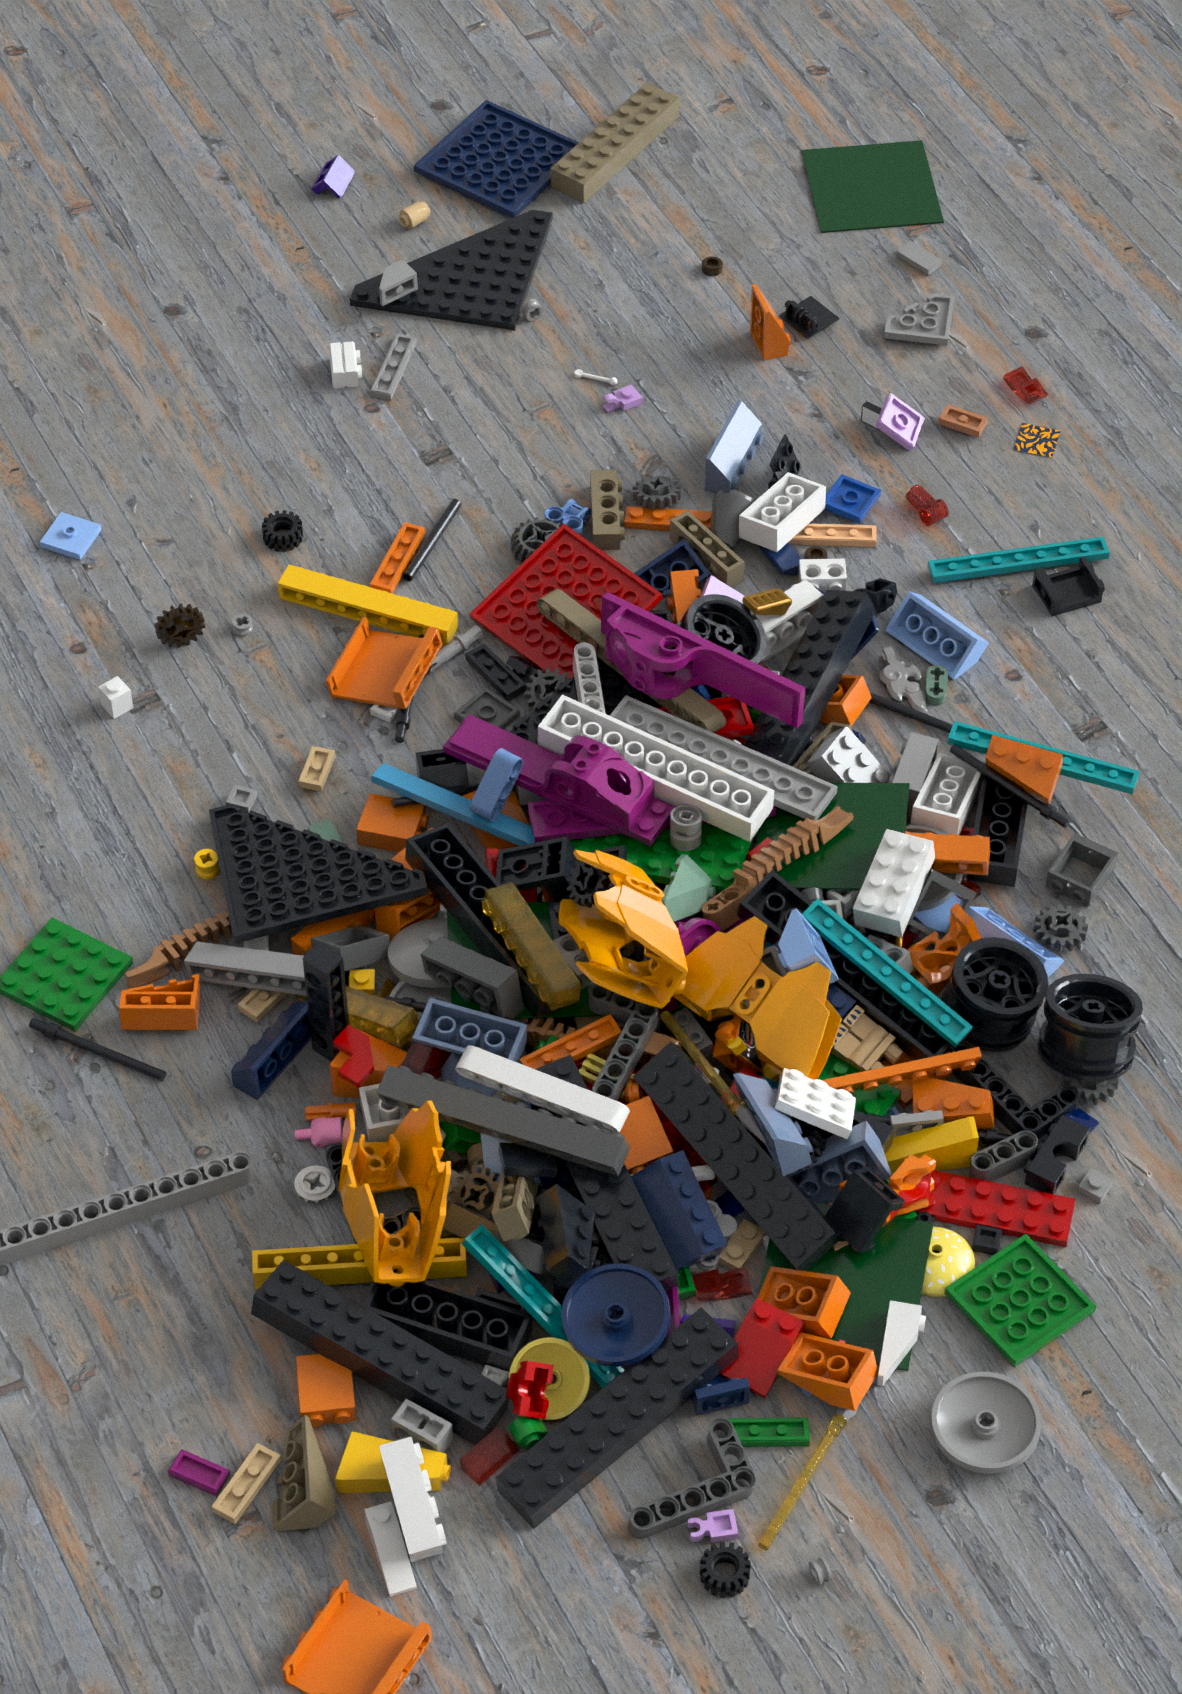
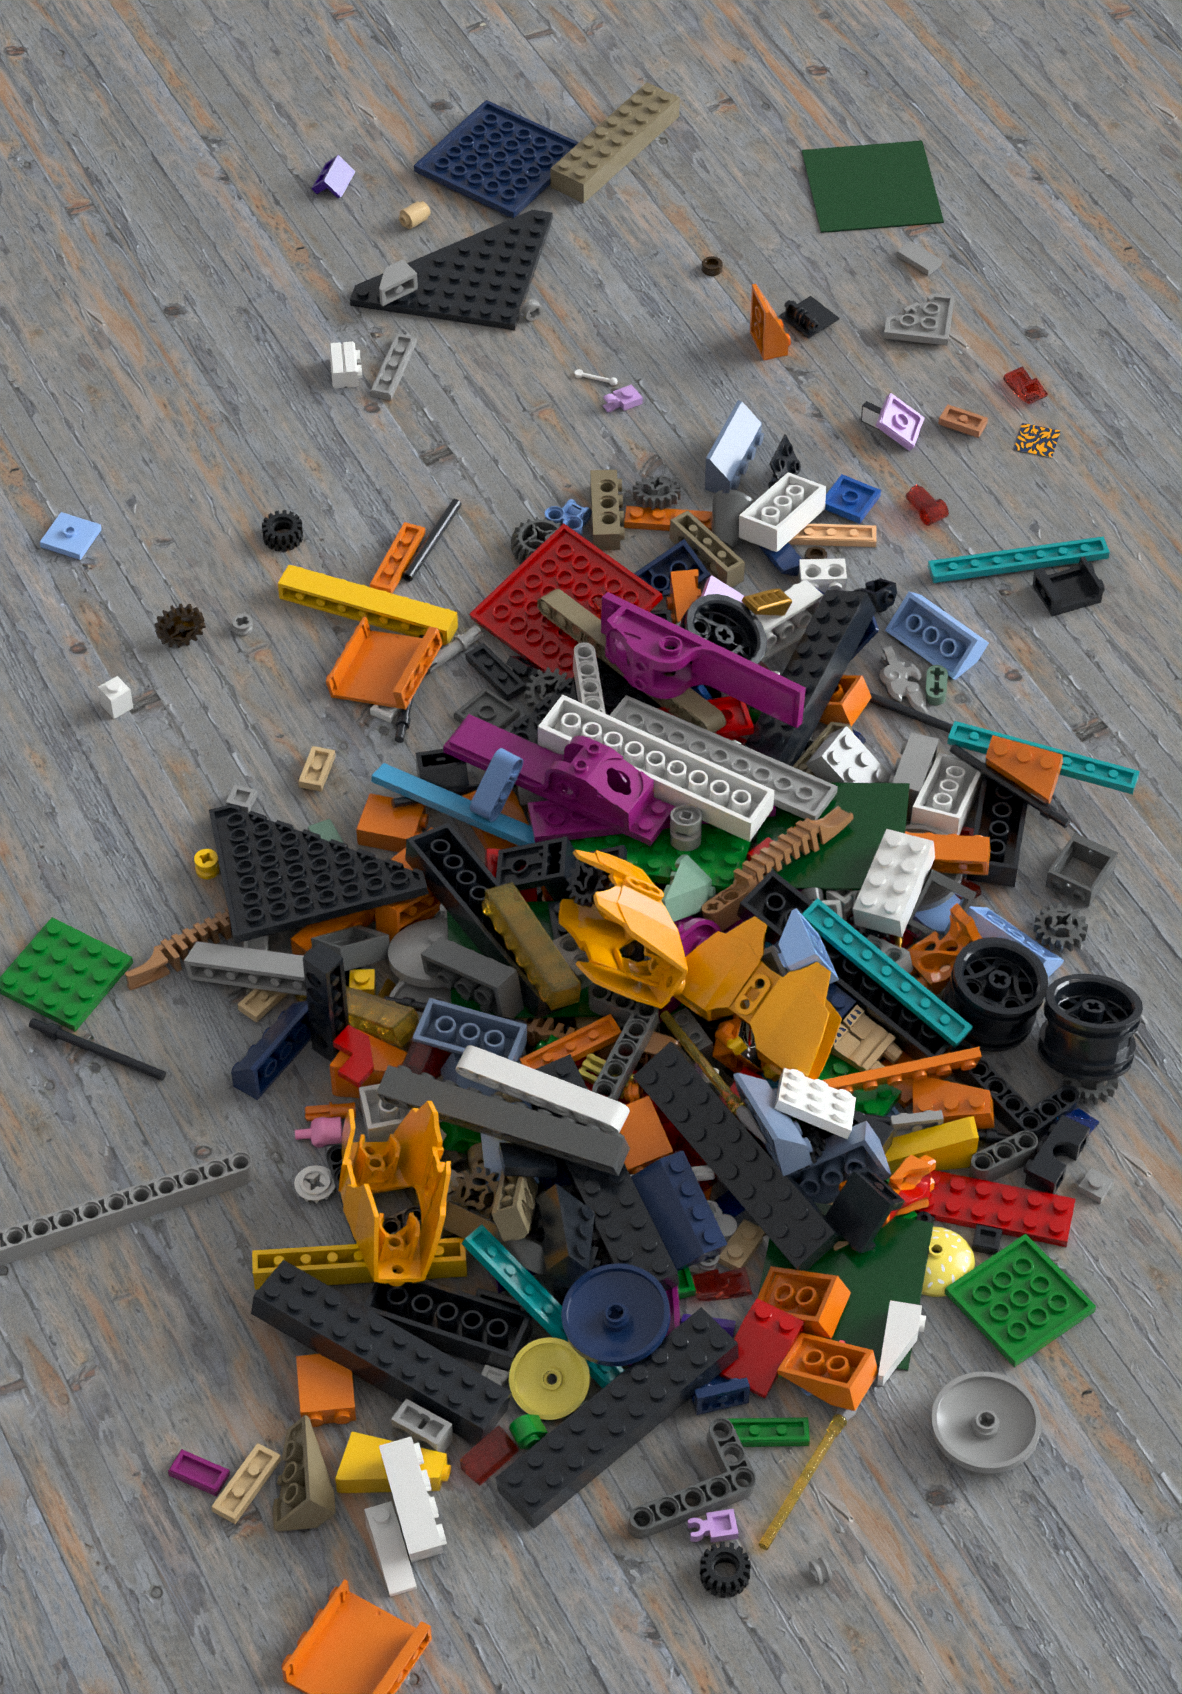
orange wedge [119,974,202,1030] -> none
red cylinder [507,1360,554,1419] -> none

